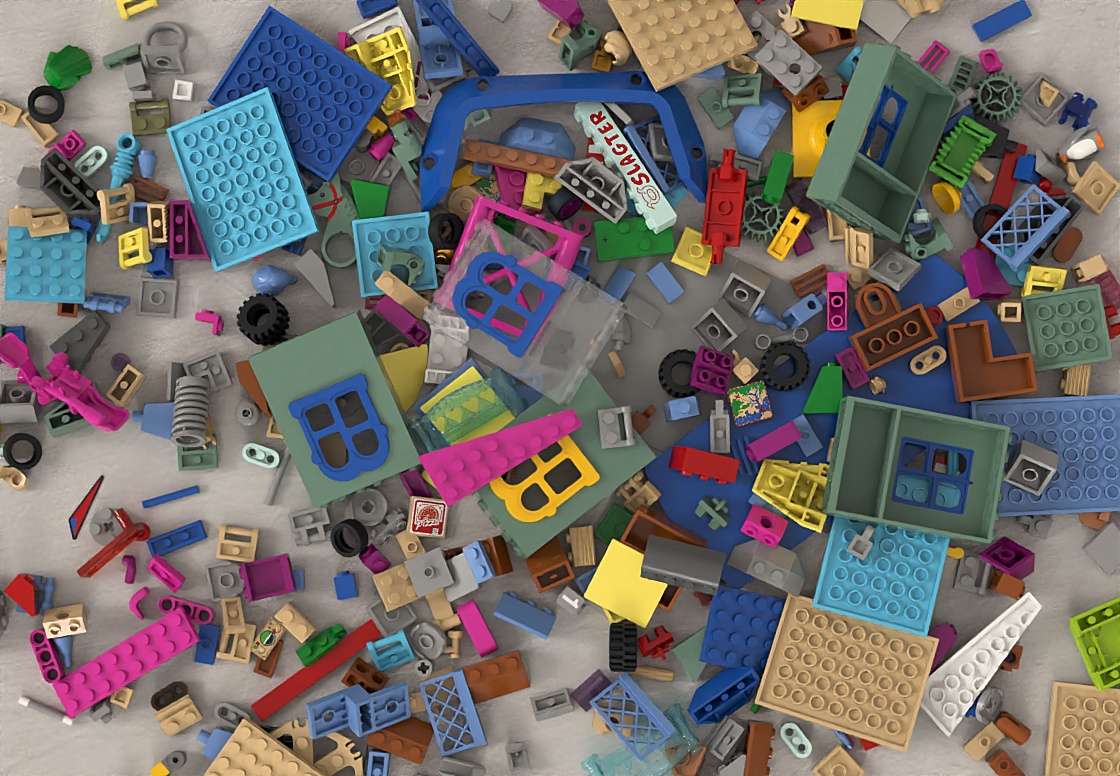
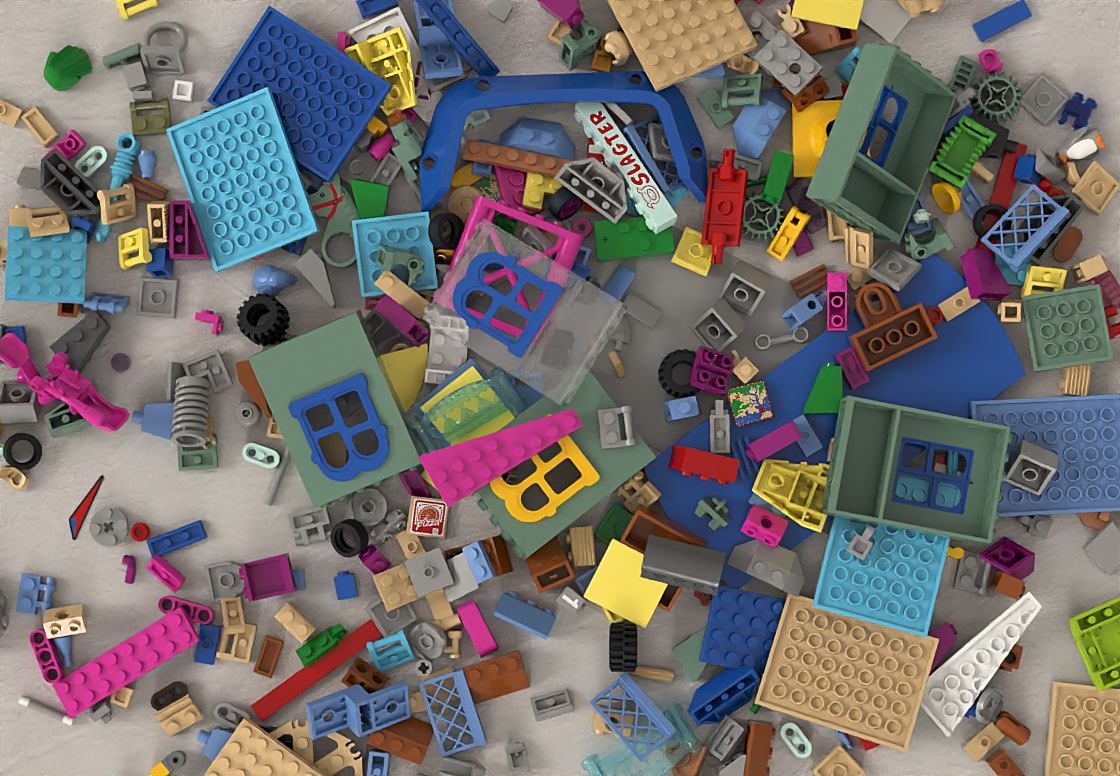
red slope [4,573,40,617] -> none
black tyre [28,85,65,124] -> none
clear red piece [76,508,146,578] -> none
tan brick [105,364,147,407] -> none
medium blue panel [129,202,148,225] -> none
dark pink hair [129,586,150,620] -> none
blue bar [142,485,200,509] -> none
tan plate [216,523,260,562] -> none
tile [249,617,287,660] -> none
clear purple slope [571,669,612,712] -> none
dark orange plate [631,405,656,435] -> none
red hips [638,626,674,661] -> none
medium blue tile [646,262,684,304] -> none
medium blue cone [753,303,788,330] -> none
black tyre [760,342,810,391] -> none
tan plate [869,376,886,395] -> none
tan plate [909,346,947,375] -> none
dark pink tile [918,40,950,75] -> none
dark orange piece [944,320,1038,403] -> none
tan tile [1039,81,1059,108] -> none

